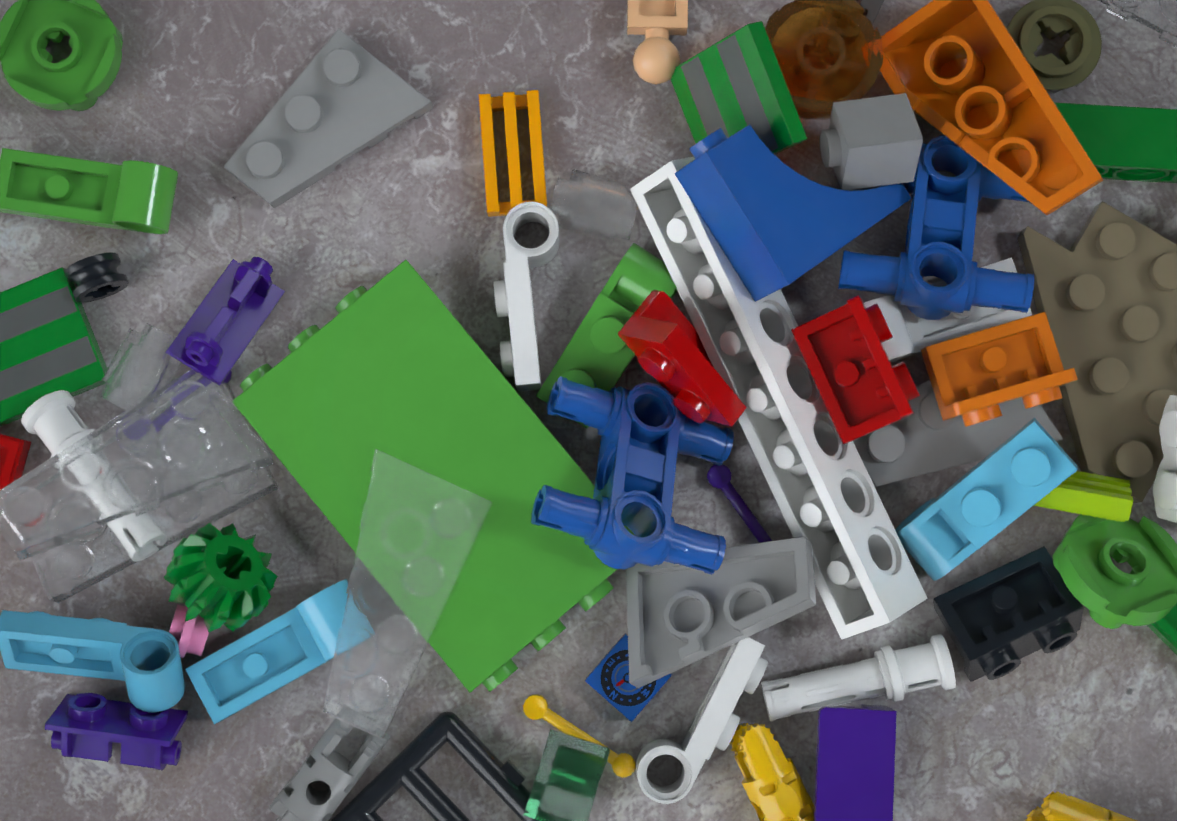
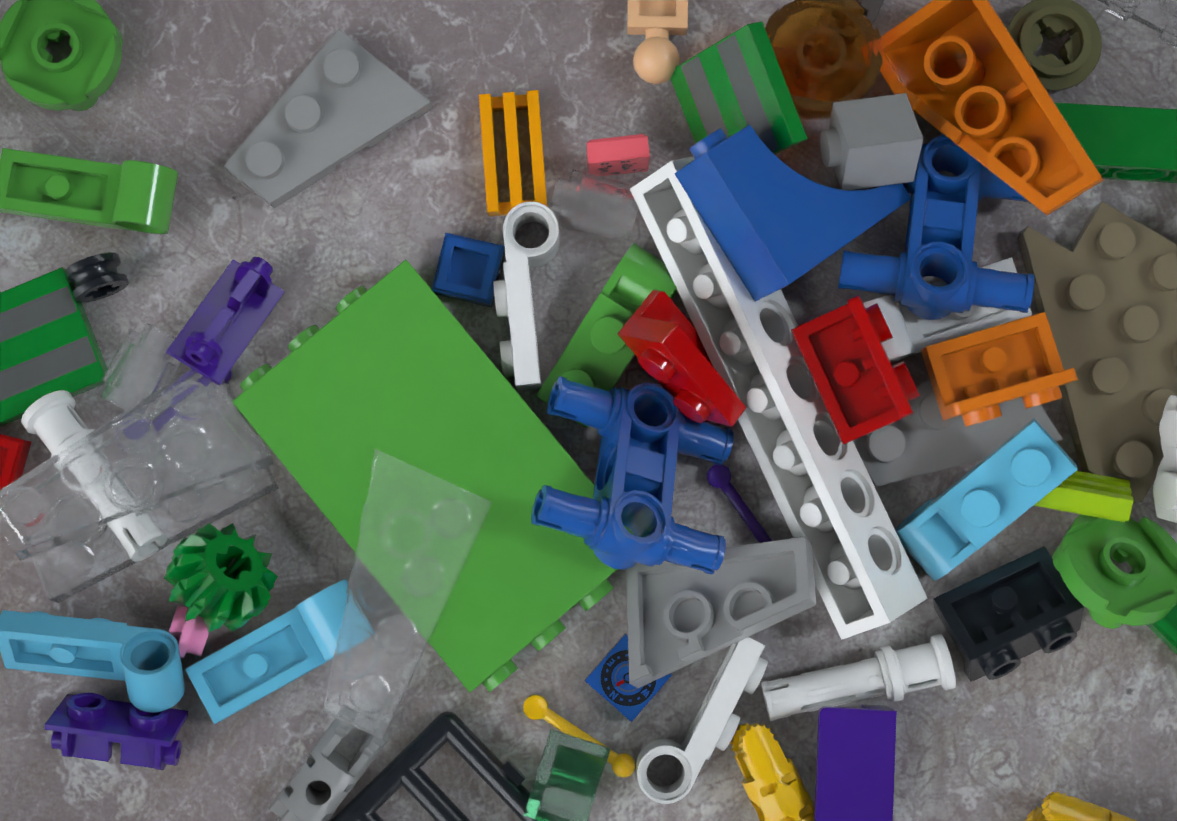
none -> blue tile [431,233,505,307]
none -> coral tile [586,134,650,178]

